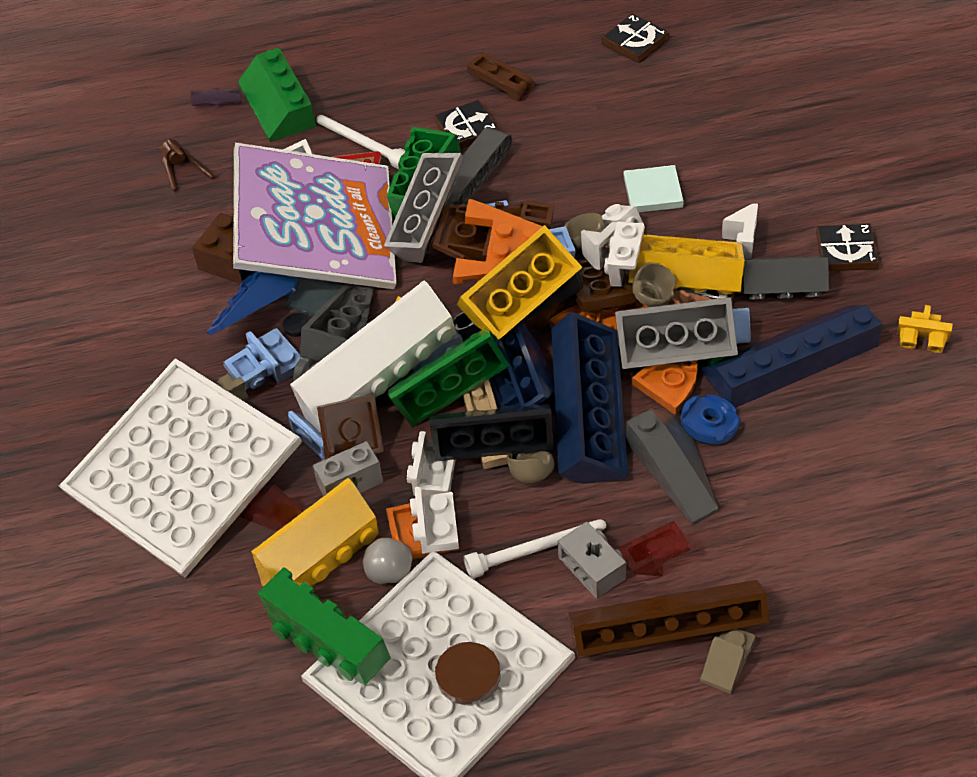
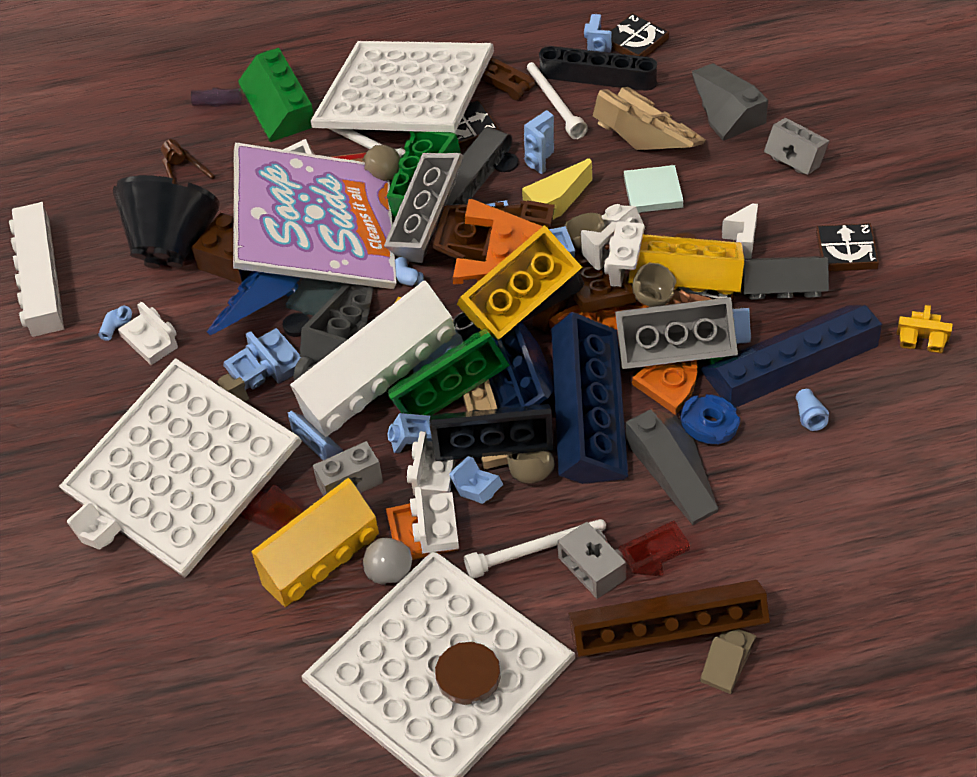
green wedge [257,567,391,686] -> none
reddish brown tile [317,394,384,459] -> none
none -> white brick [9,202,64,337]
none -> white bracket [67,502,122,550]
none -> light blue arm [98,305,132,341]
none -> black cone [113,175,220,268]
none -> white bracket [118,302,178,365]
none -> white tile [311,41,494,133]
none -> dark tan hair [362,145,400,181]
none -> light blue bracket [388,413,432,453]
none -> light blue arm [395,257,424,286]
none -> light blue bracket [449,456,503,504]
none -> black piece [494,152,518,172]
none -> light yellow slope [522,159,592,220]
none -> light blue bracket [524,110,554,174]
none -> white piece [527,62,588,139]
none -> black beam [539,46,657,91]
none -> light blue bracket [584,14,612,53]
none -> tan wedge [593,87,706,150]
none -> dark grey wedge [692,63,768,141]
none -> light grey brick [764,118,830,175]
none -> light blue cone [796,389,829,431]

